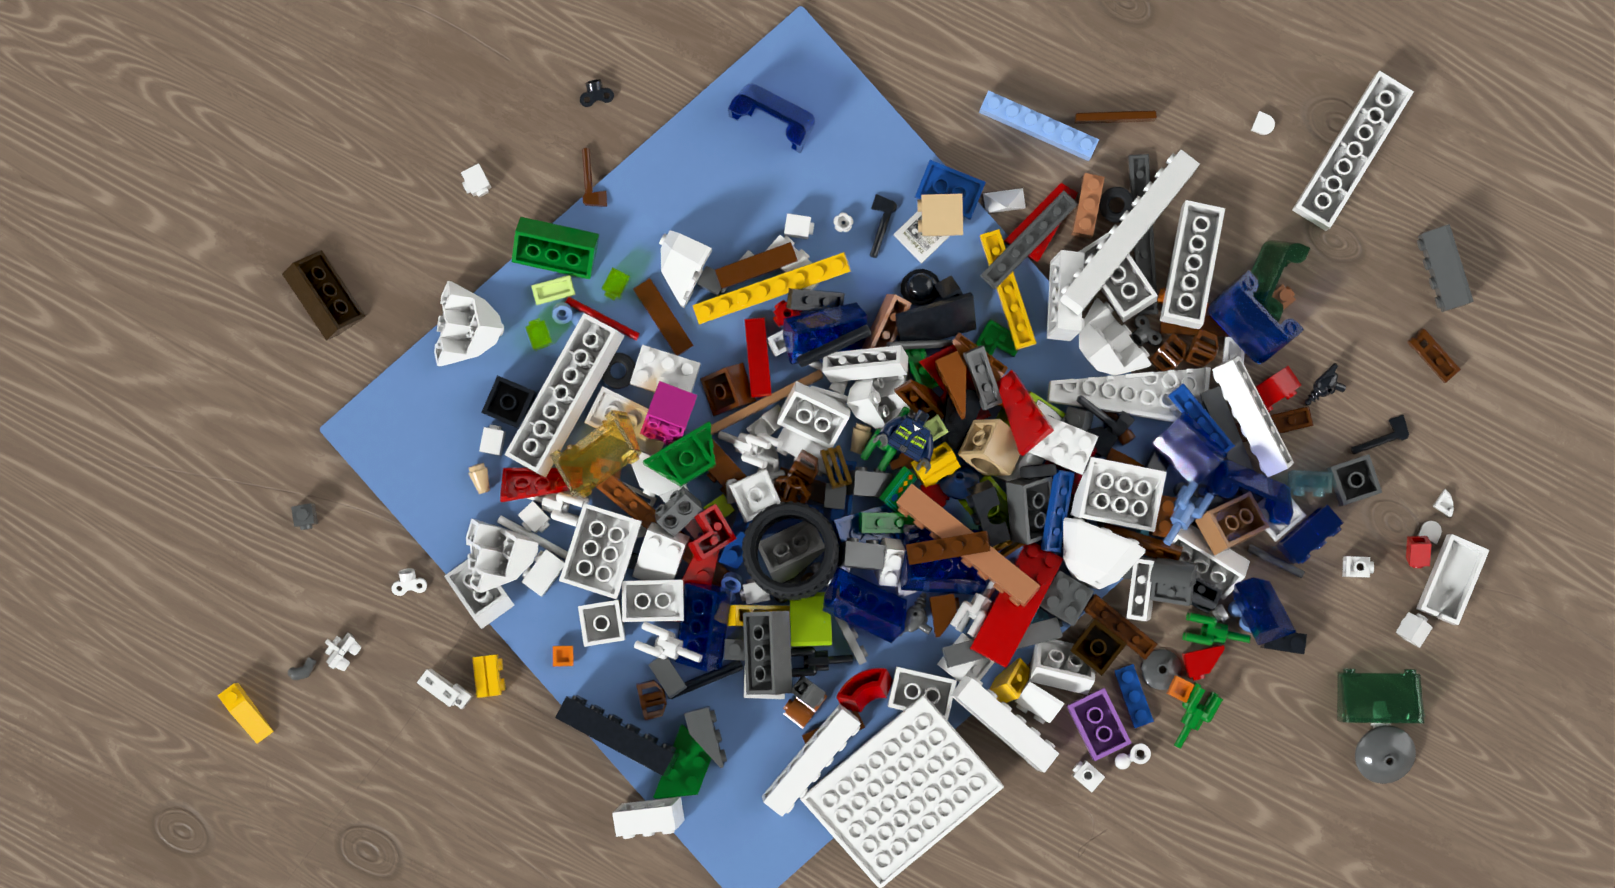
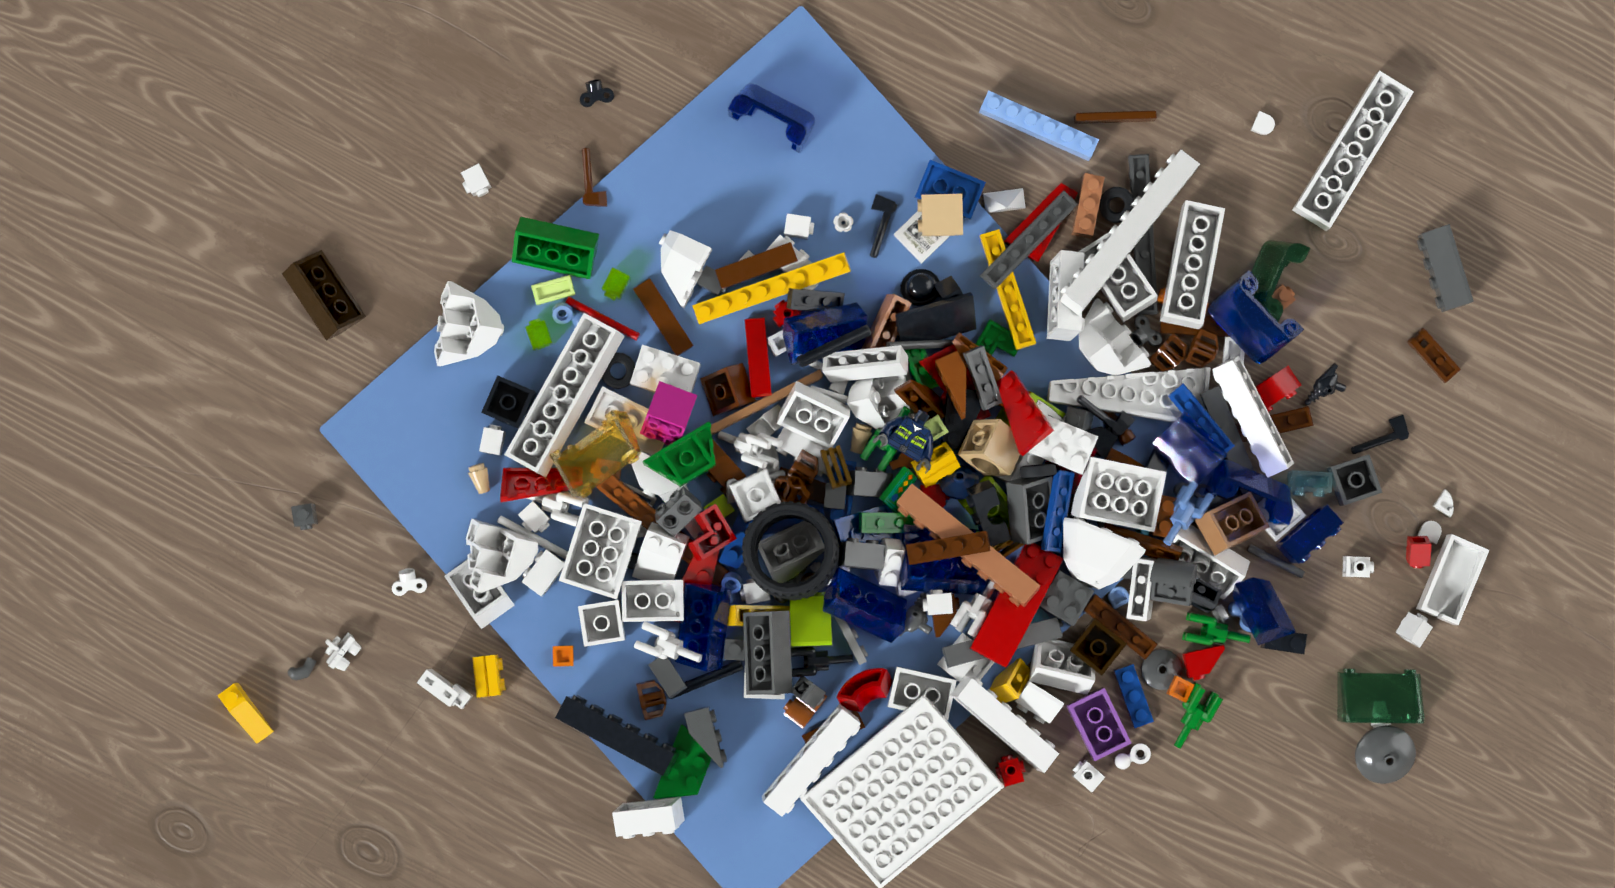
none -> white brick [923,590,953,615]
none -> red brick [995,754,1026,787]
none -> light blue tile [1108,586,1129,609]

